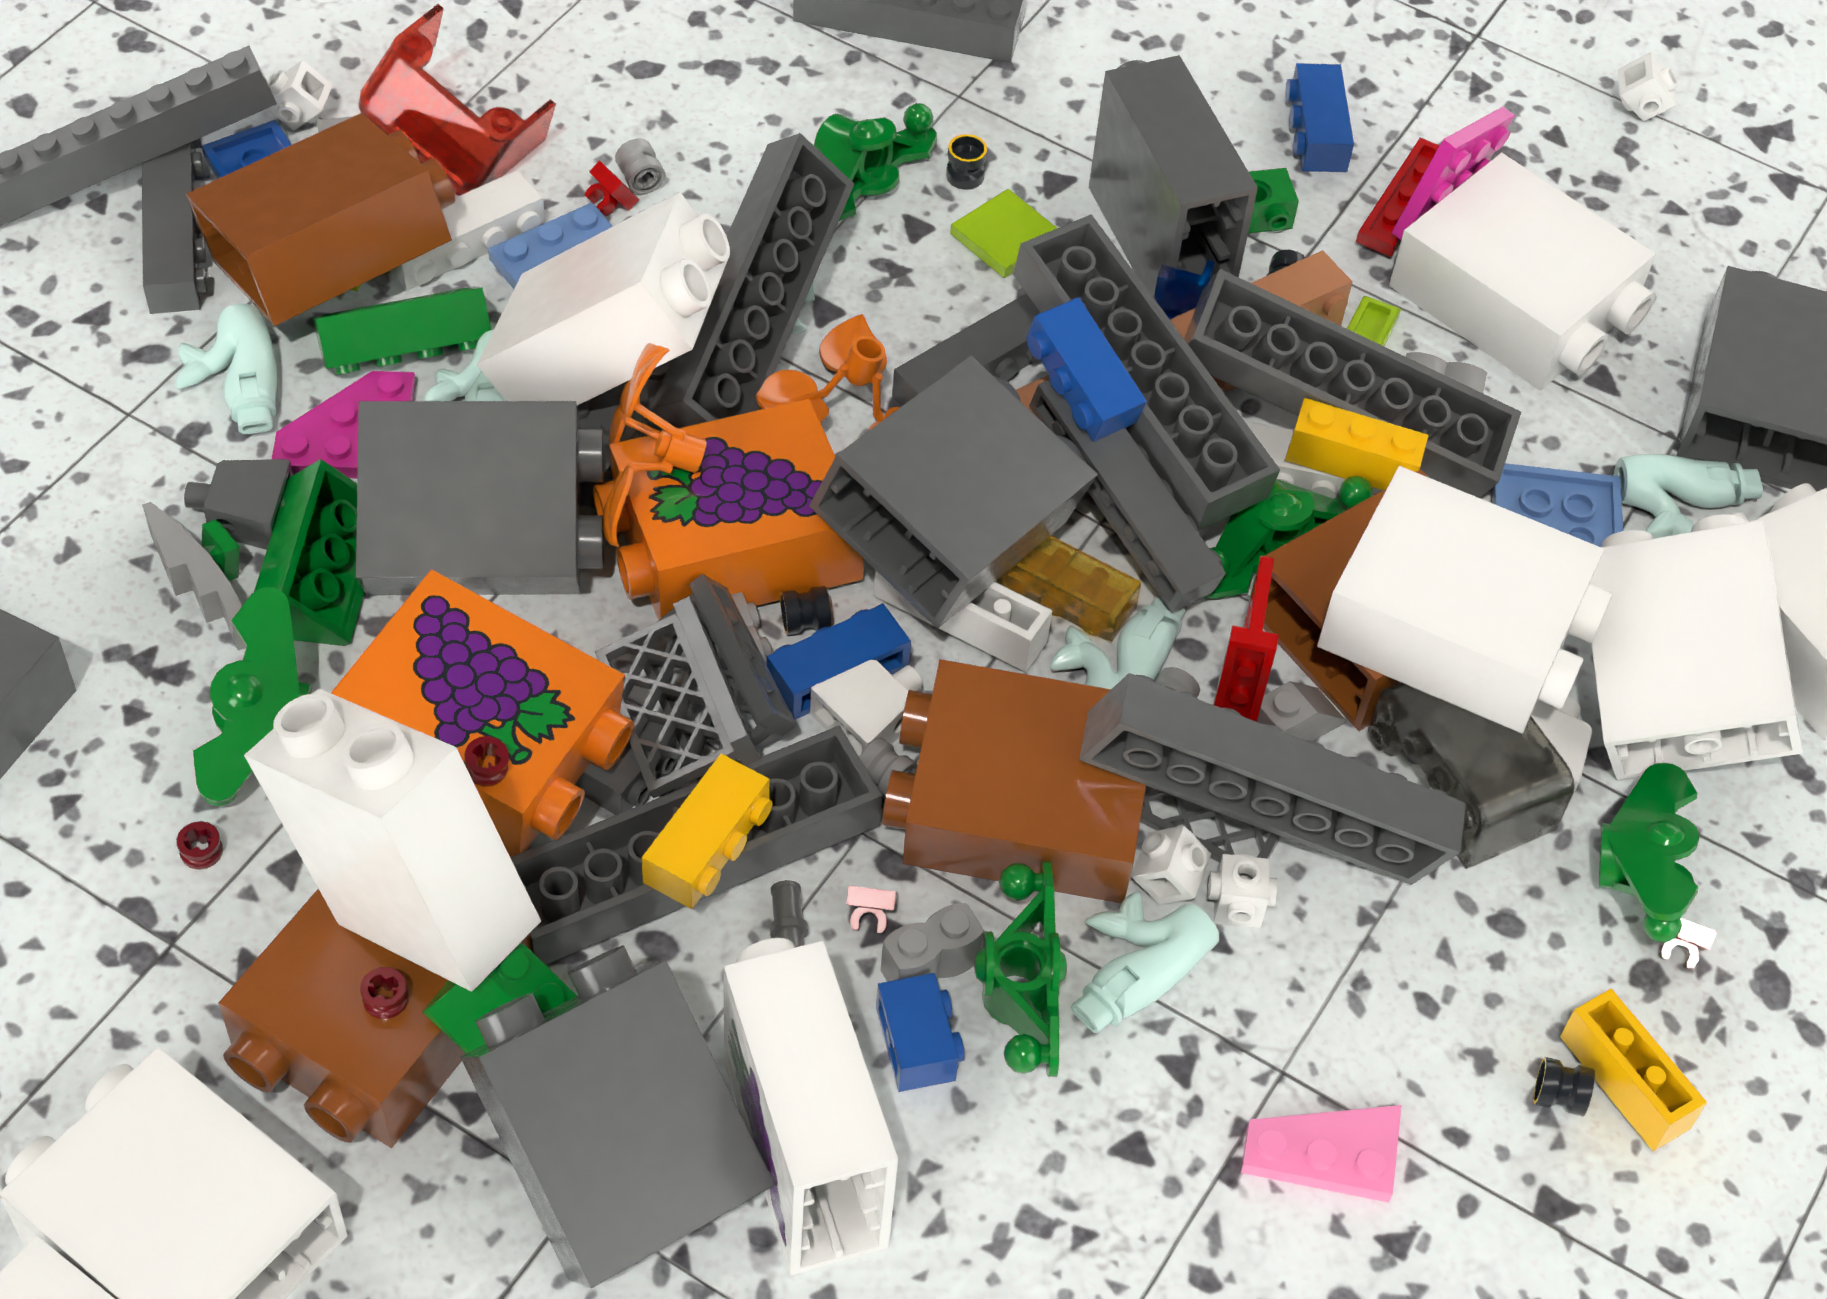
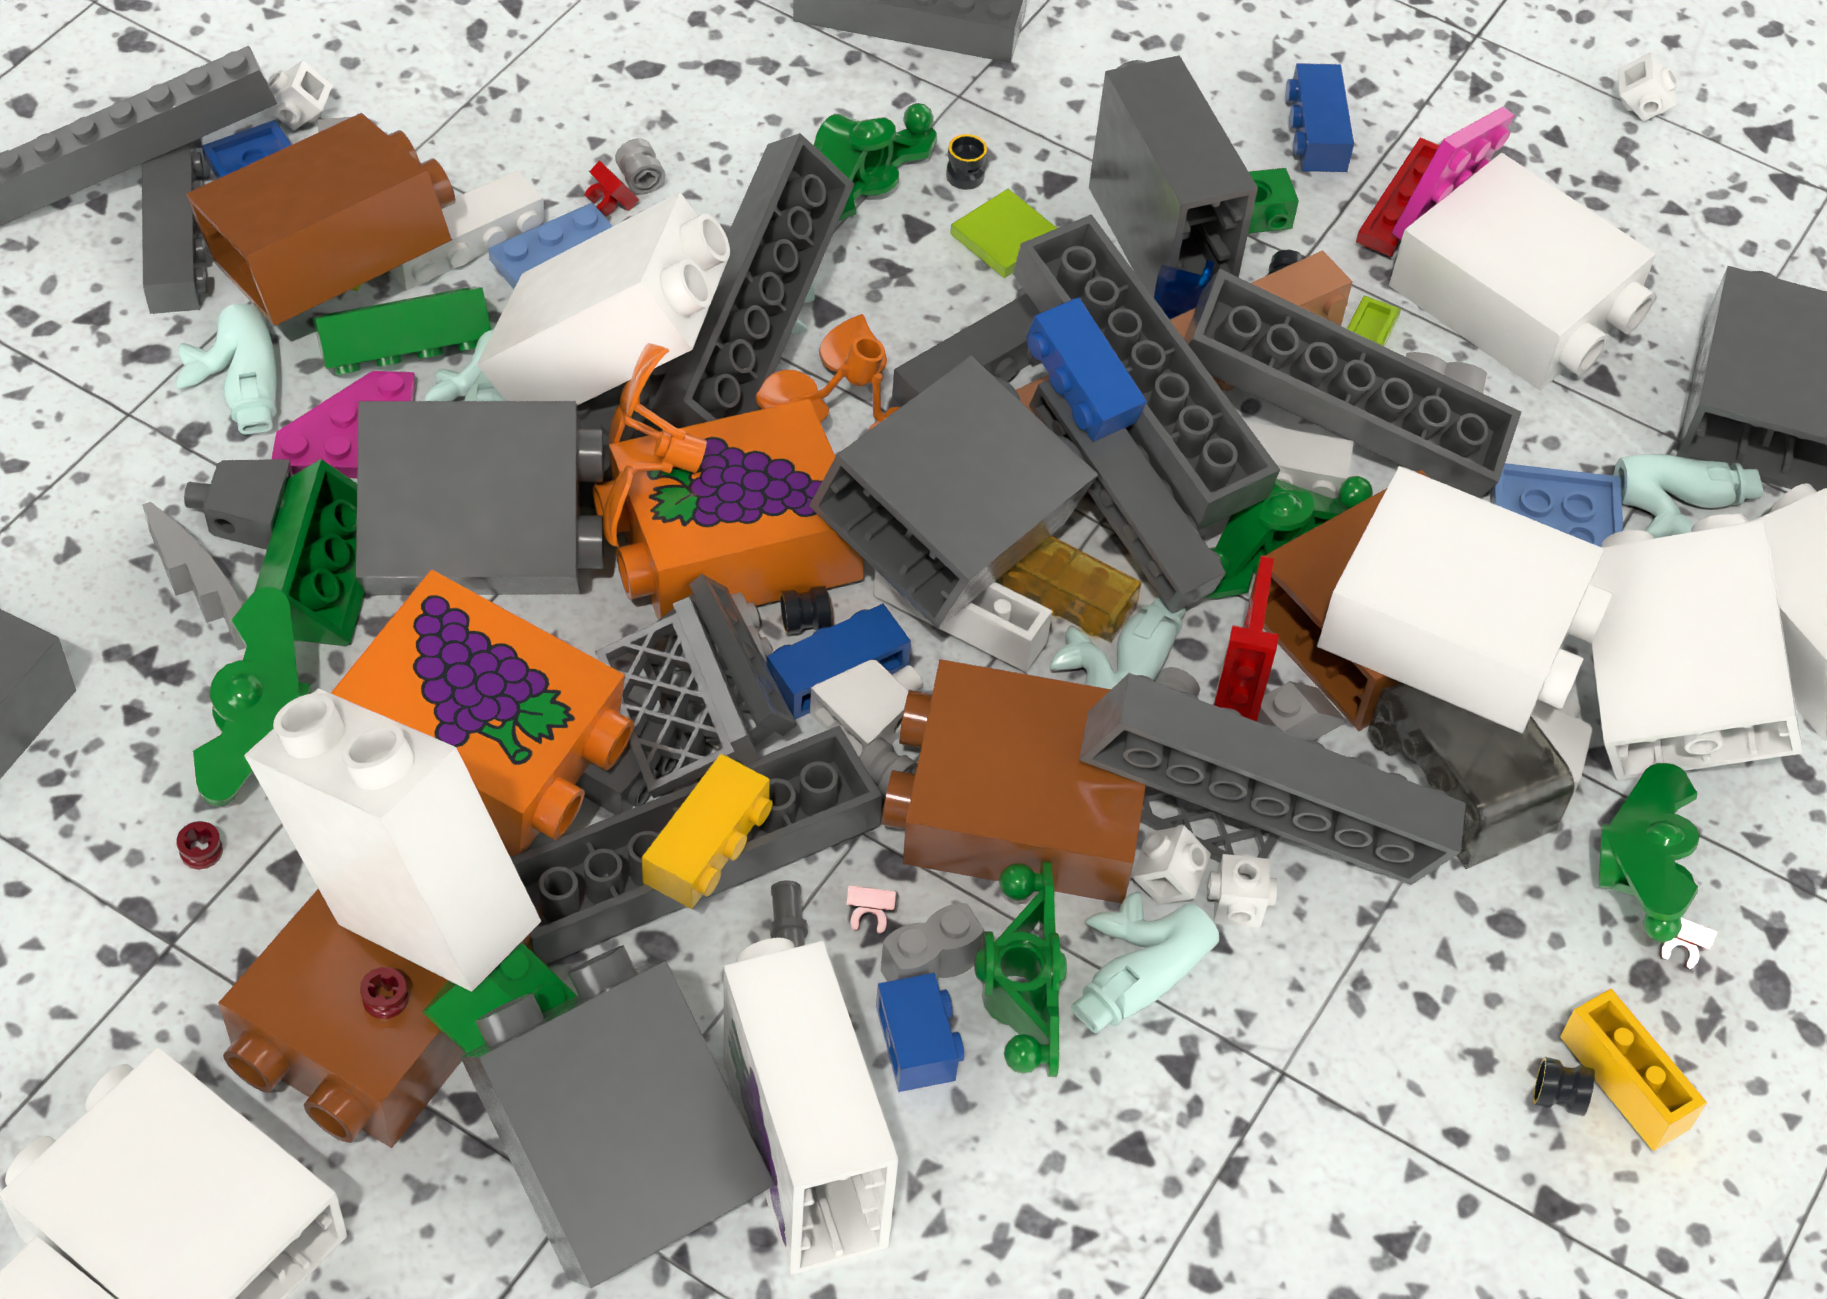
green tile [202,519,240,581] -> none
clear red windscreen [358,4,556,196] -> none
dark red bush [464,736,509,787] -> none
bright pink wing [1241,1105,1402,1202] -> none
yellow brick [1284,398,1428,490] -> none

